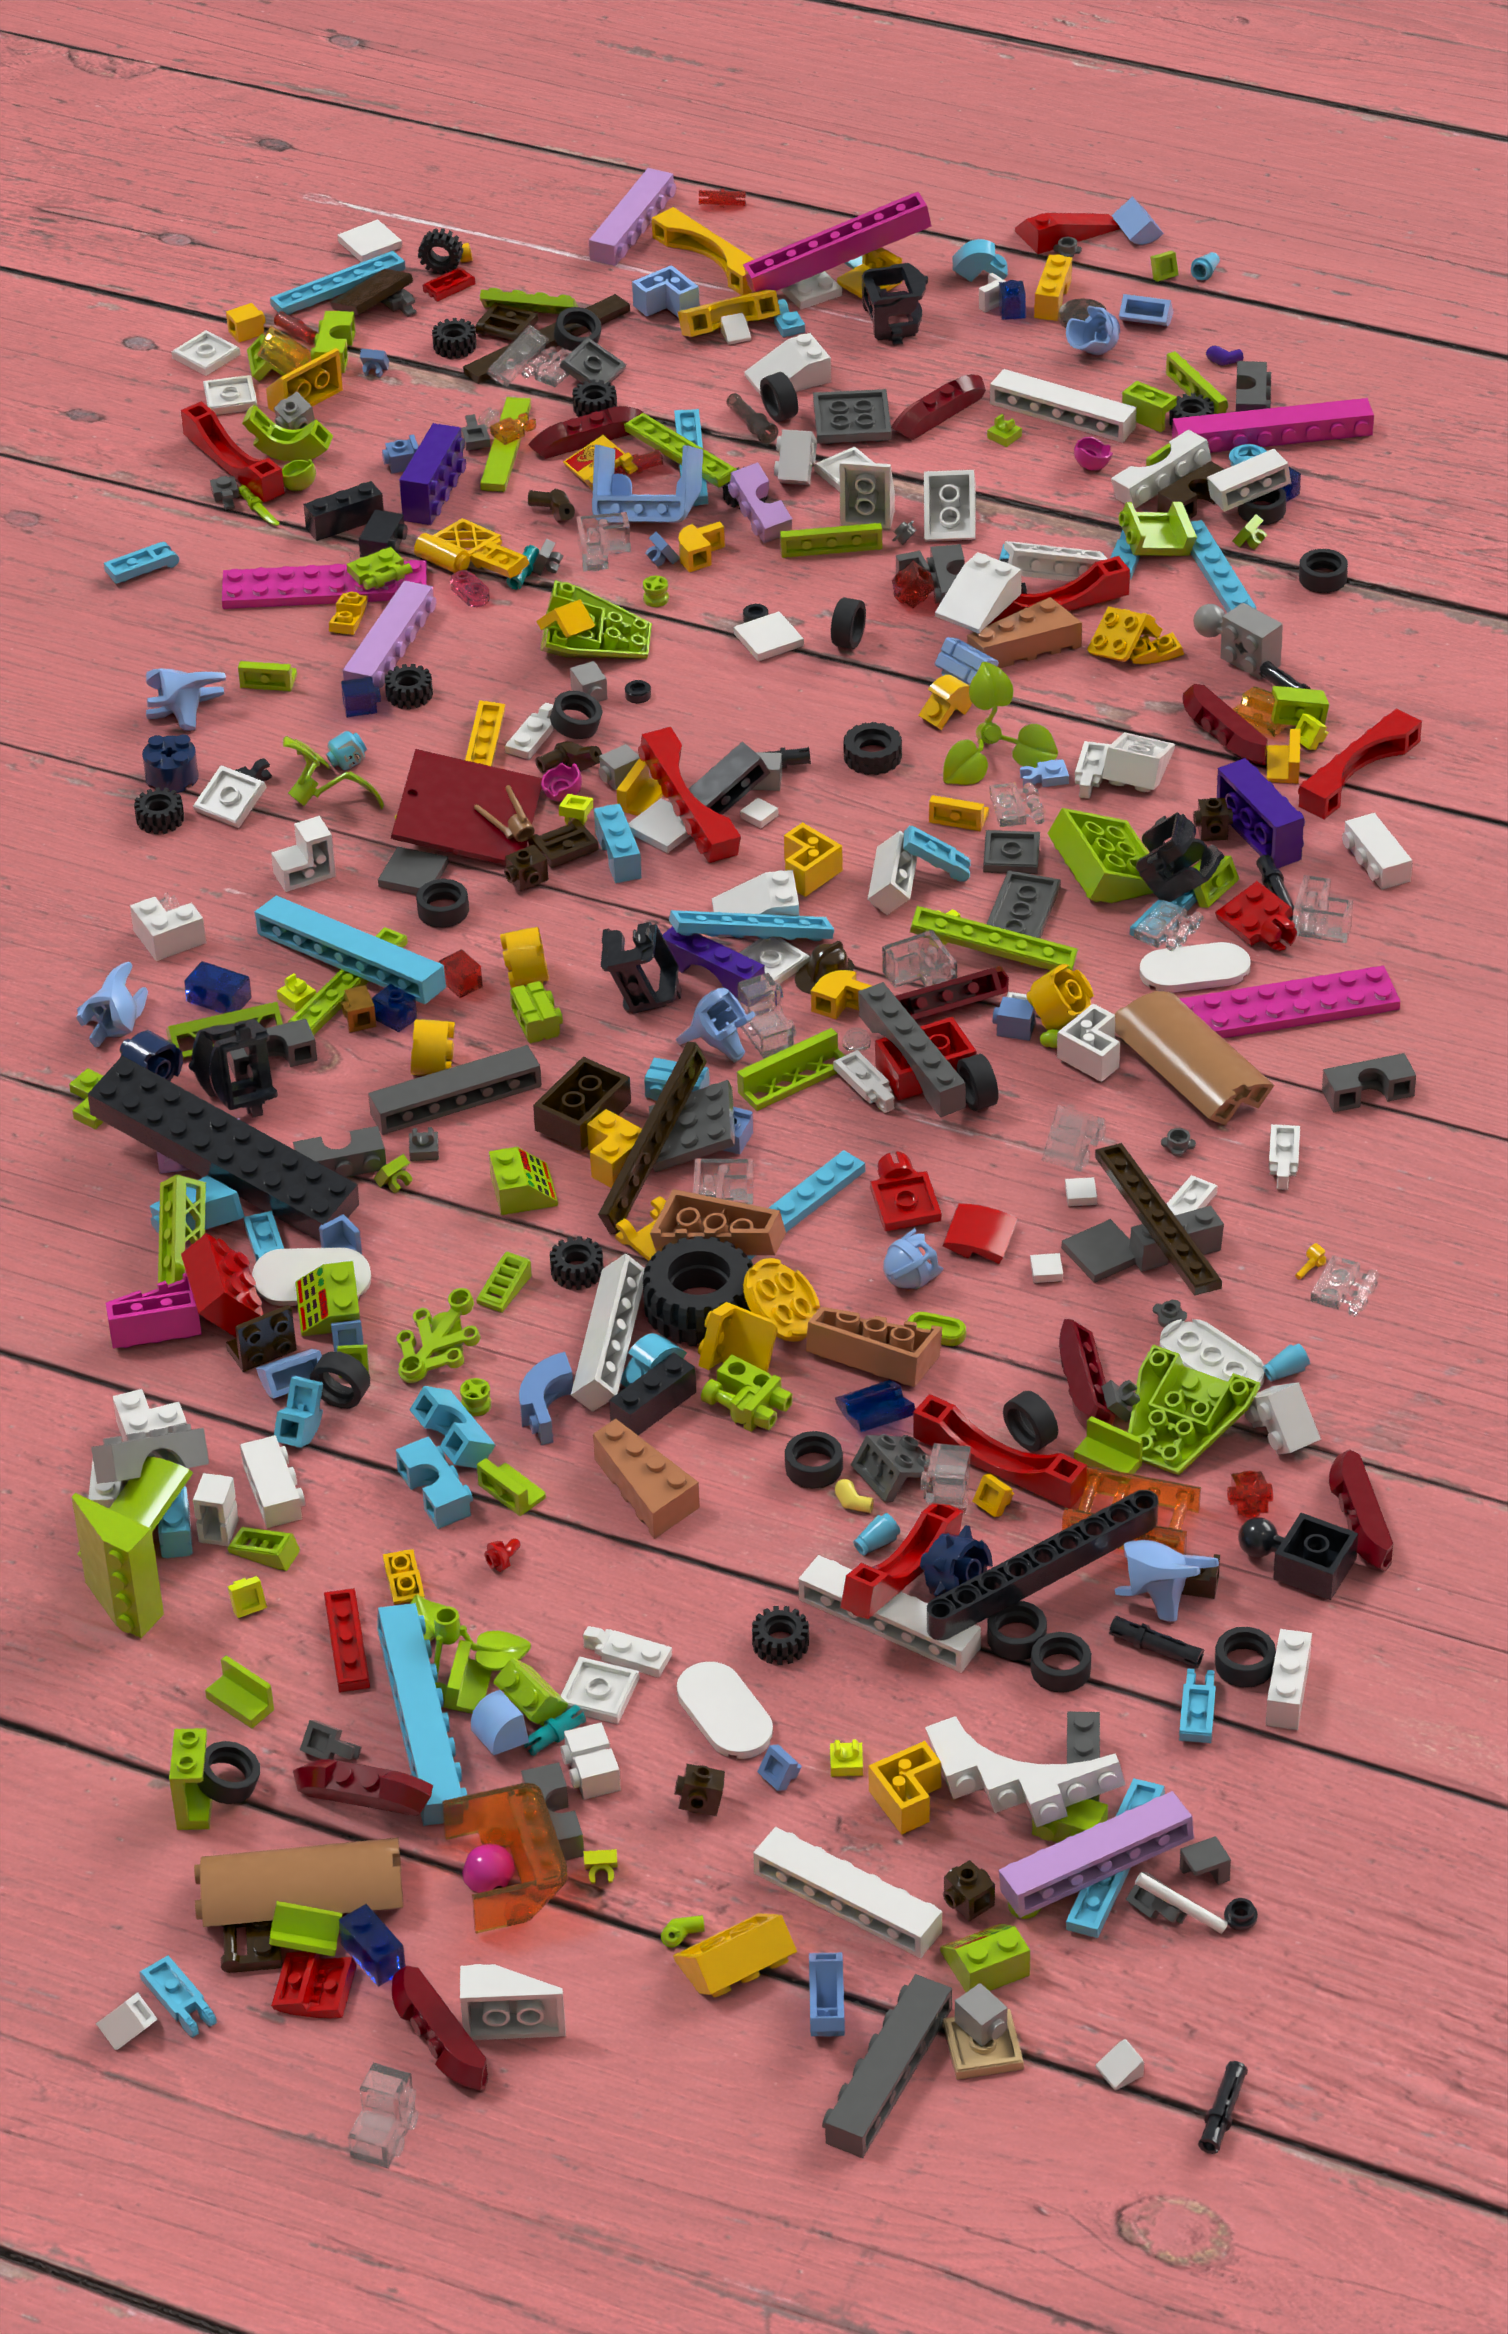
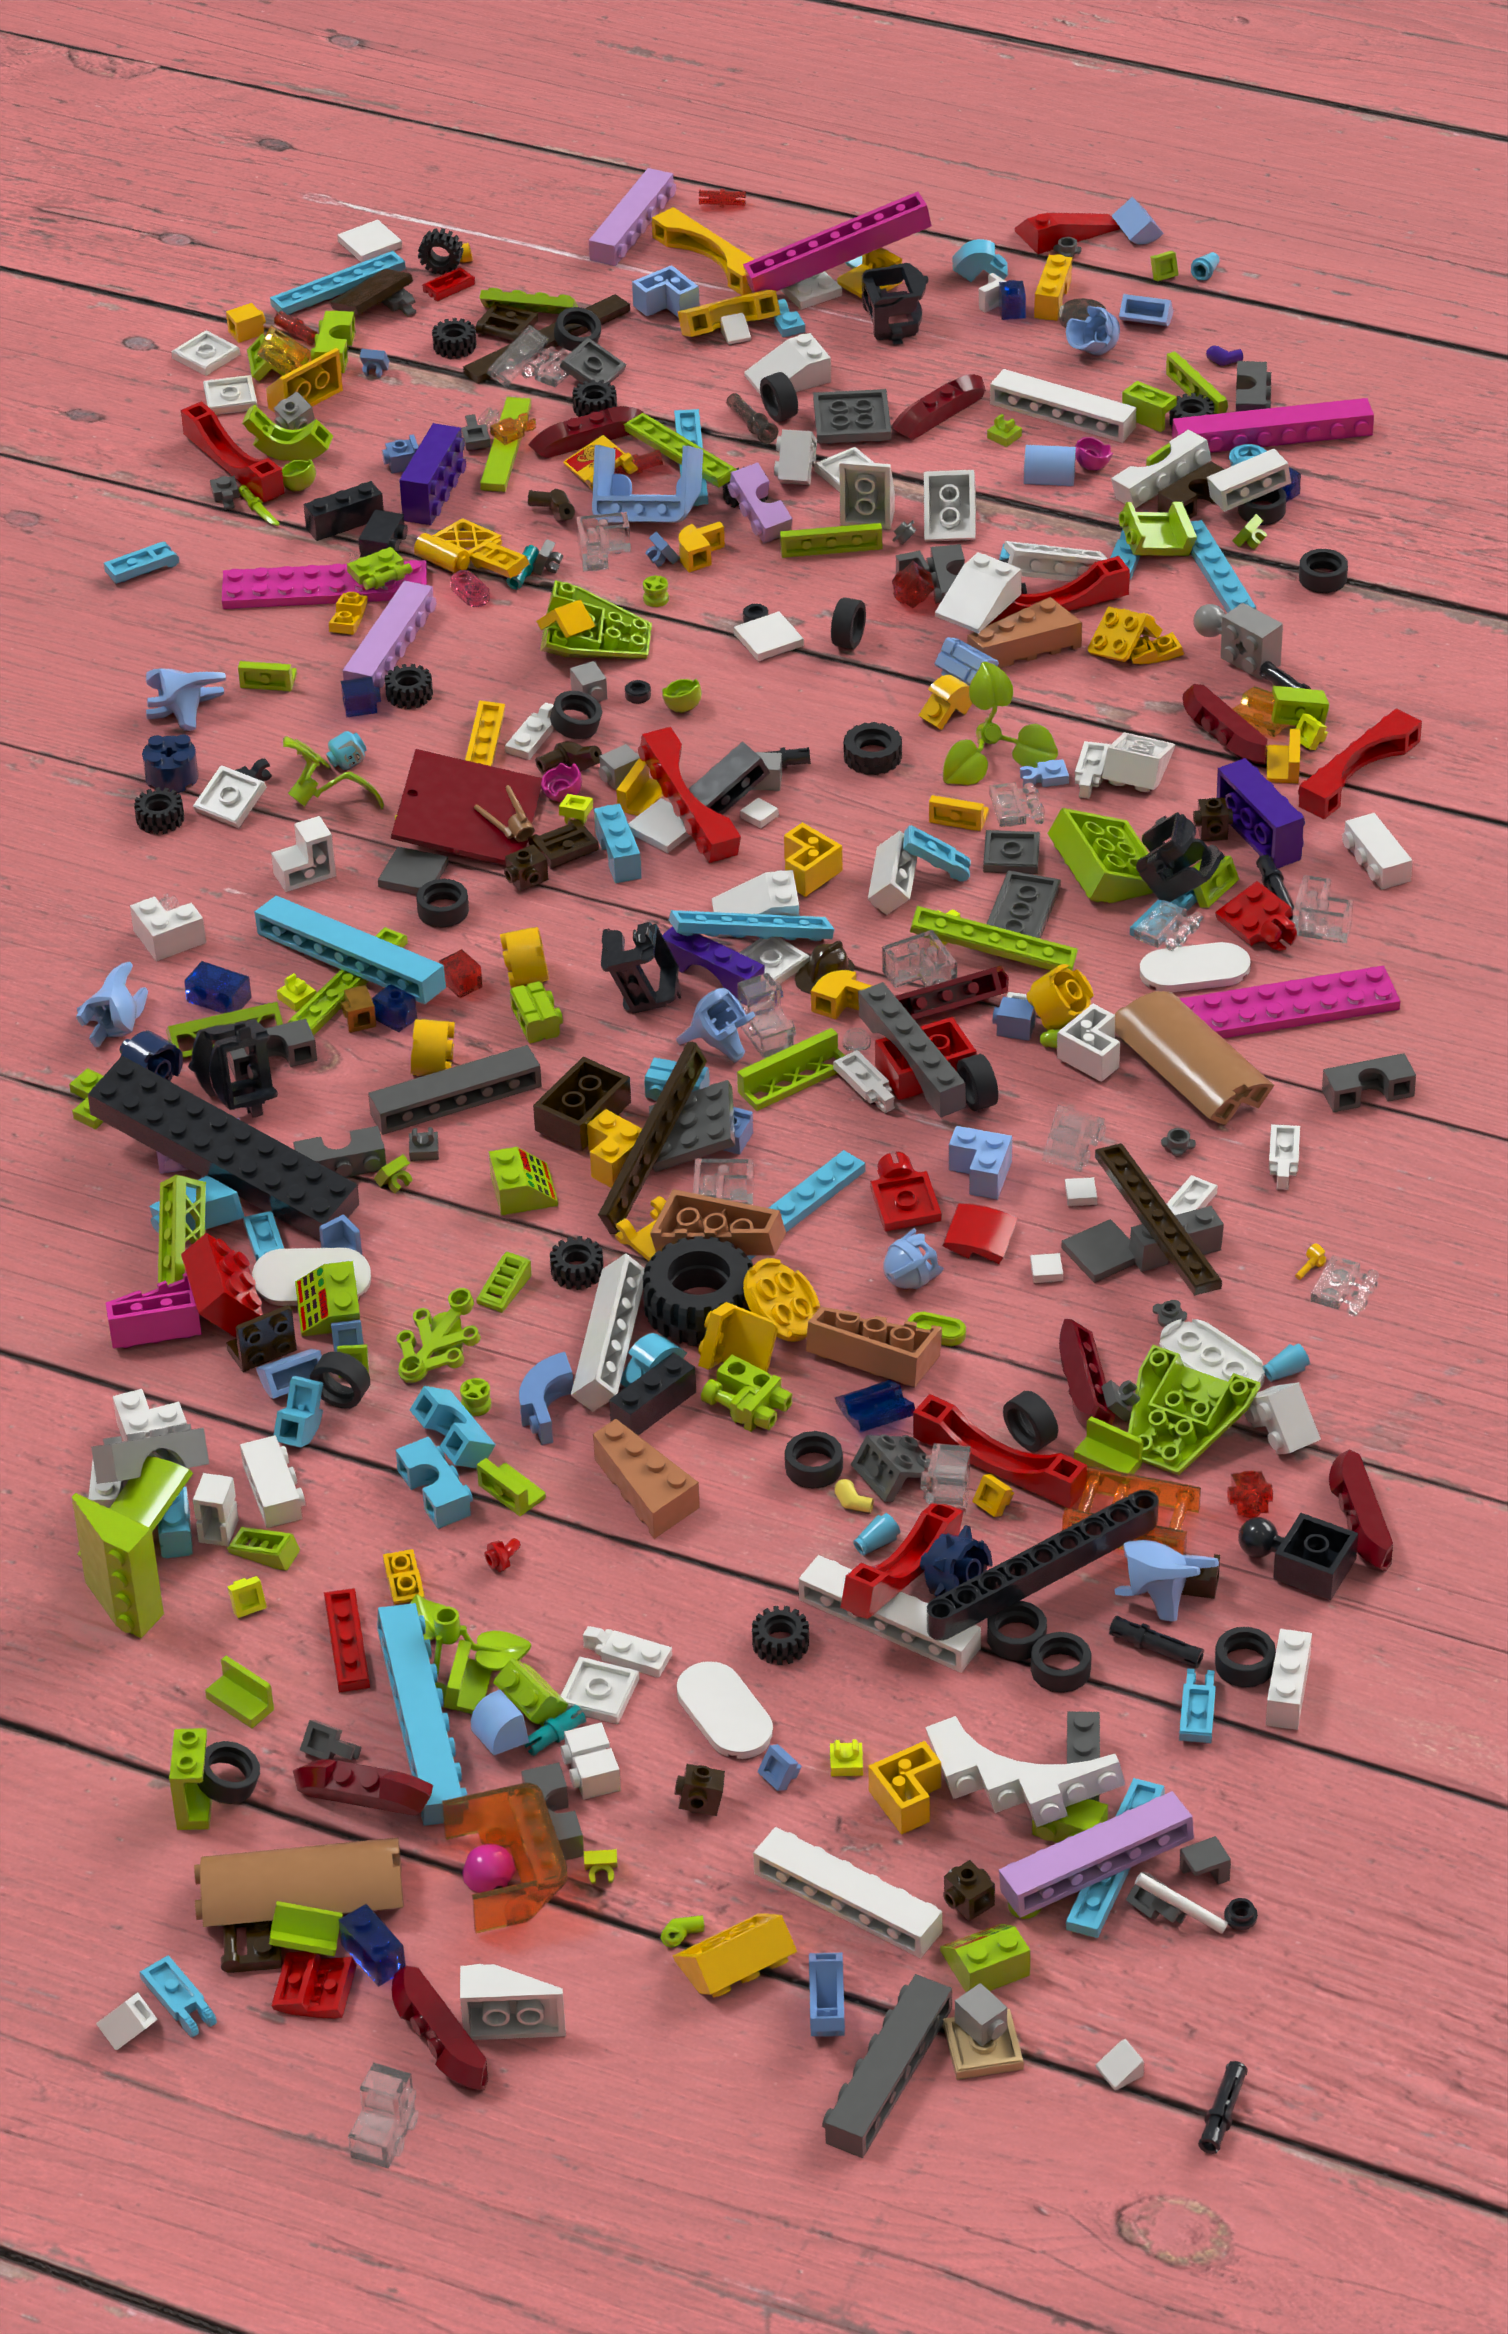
none -> lime hair [662,679,702,712]
none -> light blue brick [949,1126,1012,1200]
none -> light blue brick [1024,445,1076,486]

